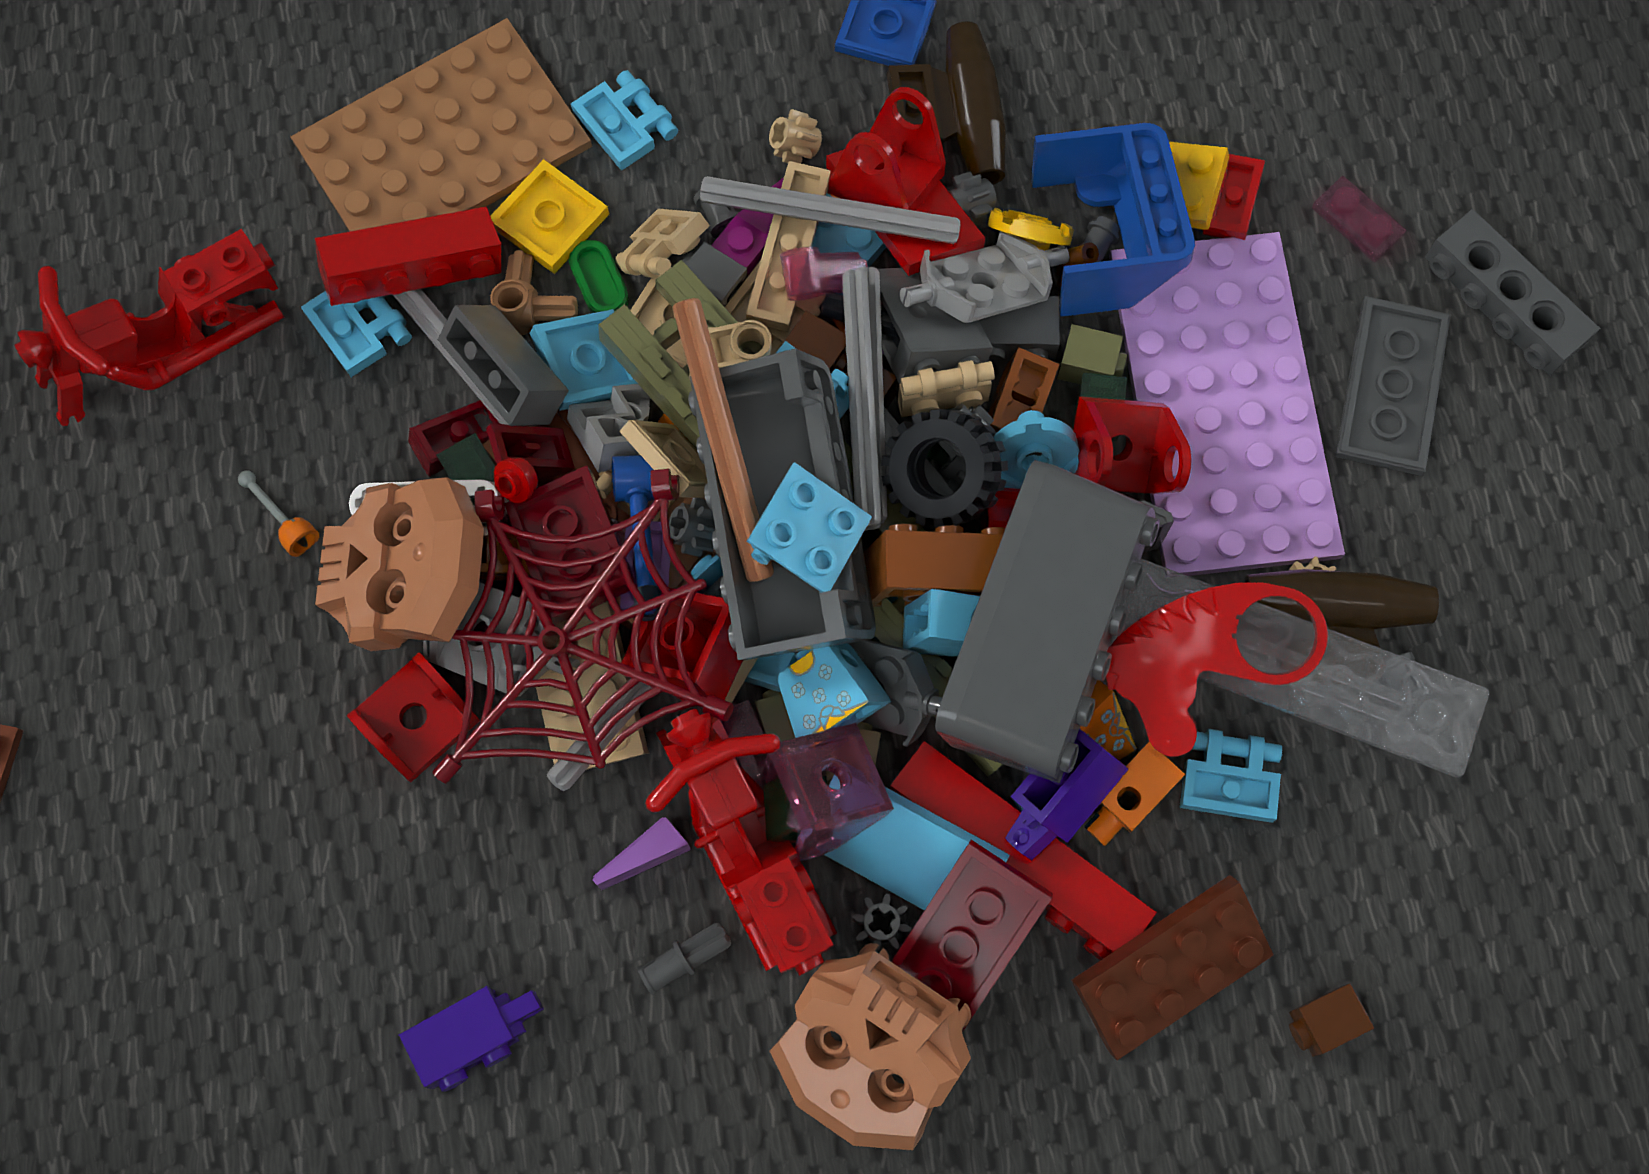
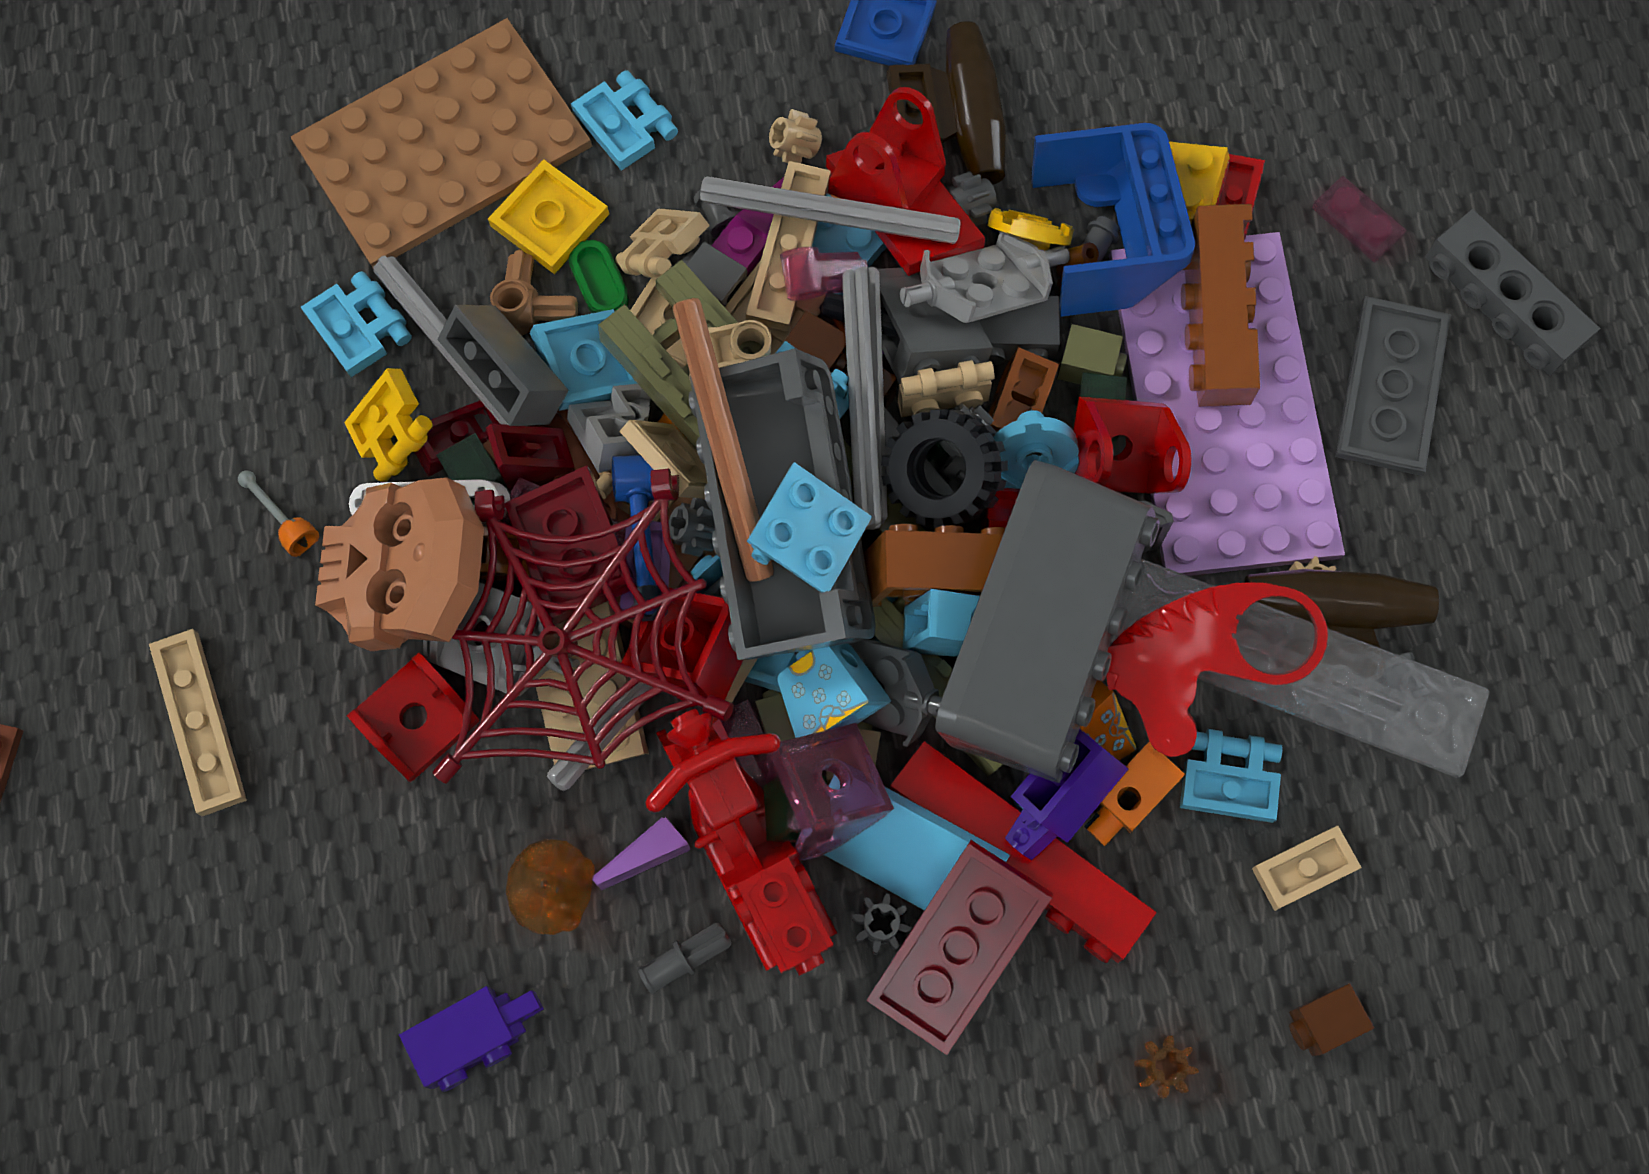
red piece [14,229,285,426] -> none
red brick [315,206,501,306] -> none
red plate [494,458,538,503] -> none
nougat brick [770,943,971,1150] -> none
copper plate [1071,875,1273,1060] -> none
none -> tan plate [149,629,247,816]
none -> yellow plate [344,368,433,482]
none -> clear orange plate [506,839,595,935]
none -> clear orange gear [1134,1035,1199,1099]
none -> dark orange wedge [1181,204,1260,407]
none -> tan plate [1252,826,1362,911]

